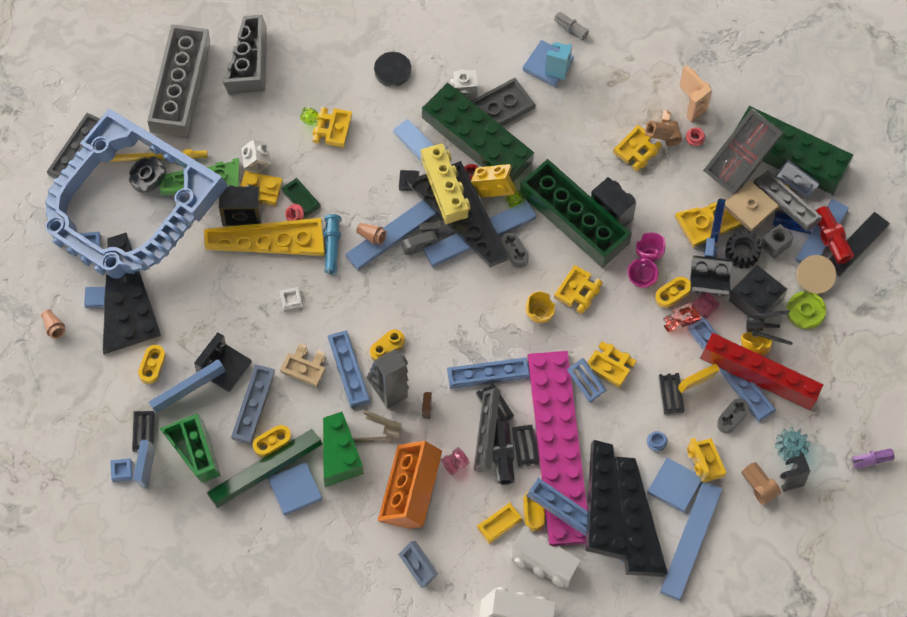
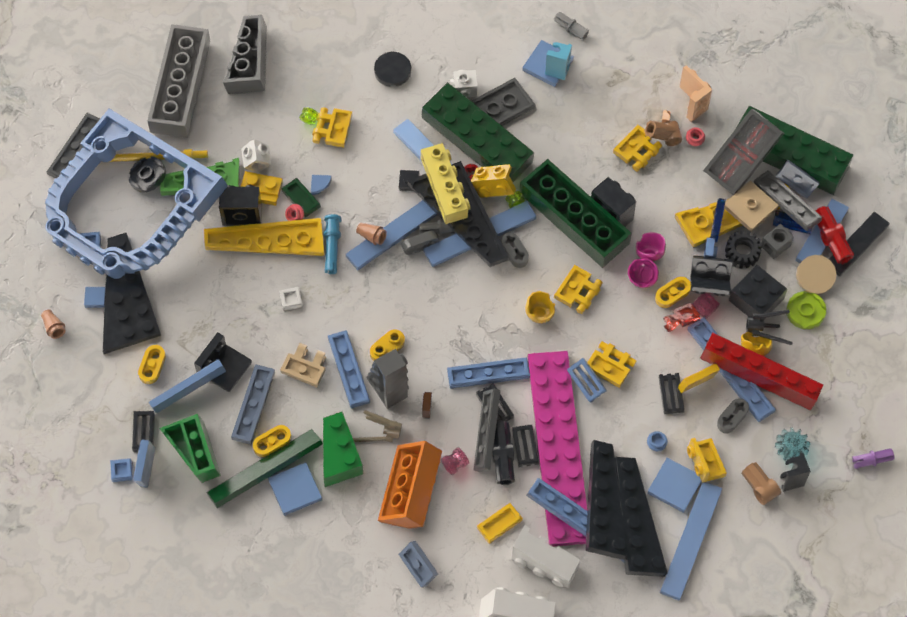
yellow tile [523,492,545,532] -> none
none -> medium blue tile [311,175,332,195]

